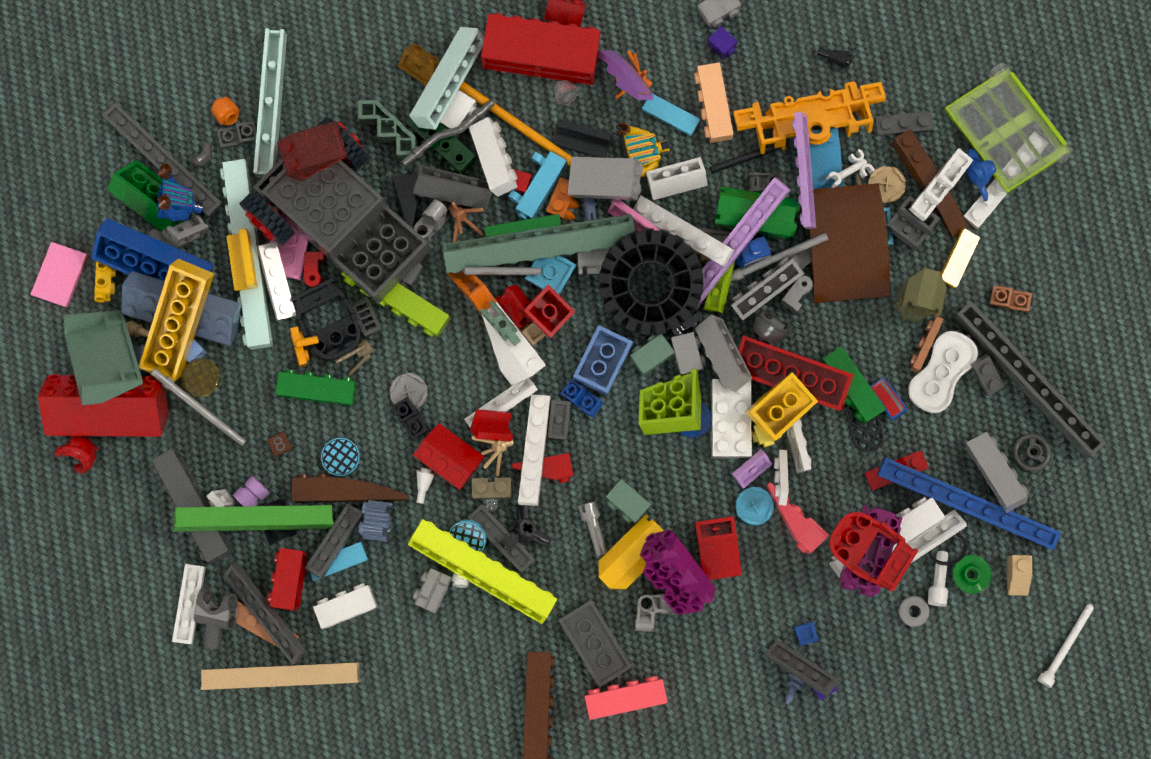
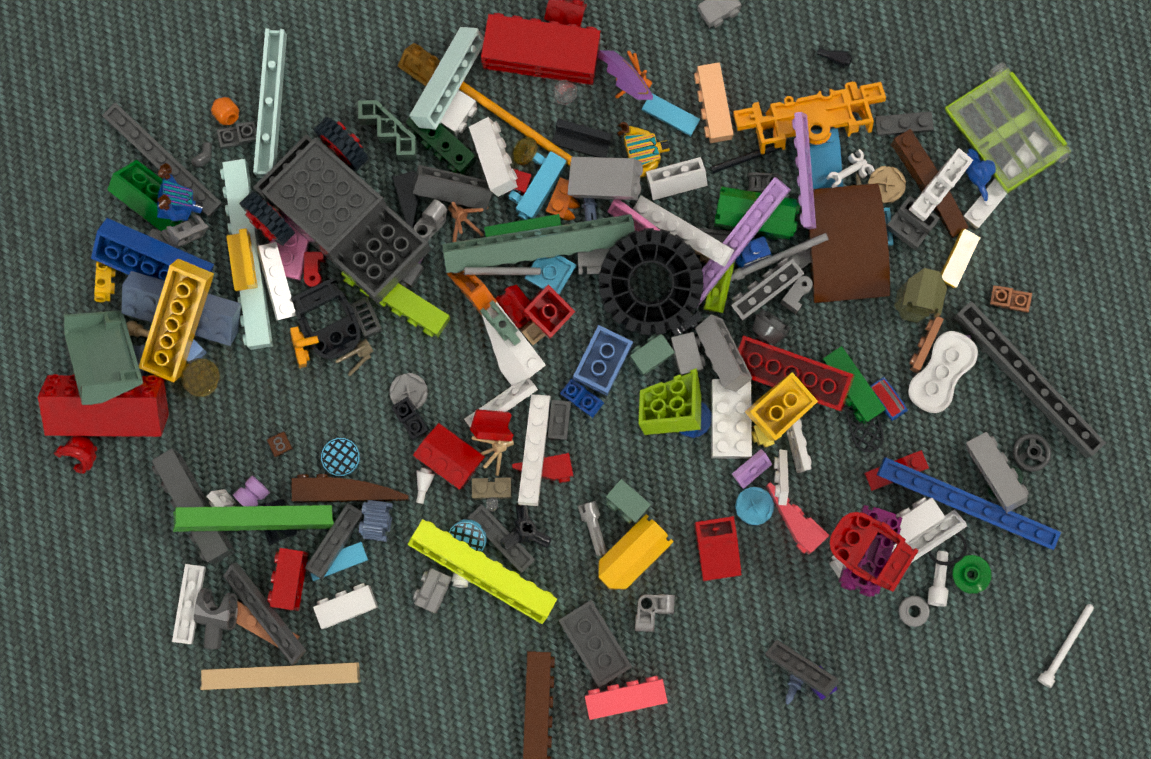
bright pink tile [30,242,88,308] -> none
light grey bar [150,368,246,446] -> none
green brick [275,369,357,407] -> none
clear red slope [277,121,348,181] -> none
dark grey bar [401,100,495,167] -> none
magenta brick [640,530,716,615] -> none
dark purple brick [707,26,737,59] -> none
blue tile [794,622,819,646] -> none
dark grey plate [970,354,1004,397] -> none
tan slope [1007,555,1032,596] -> none
none -> clear yellow piece [513,137,537,165]

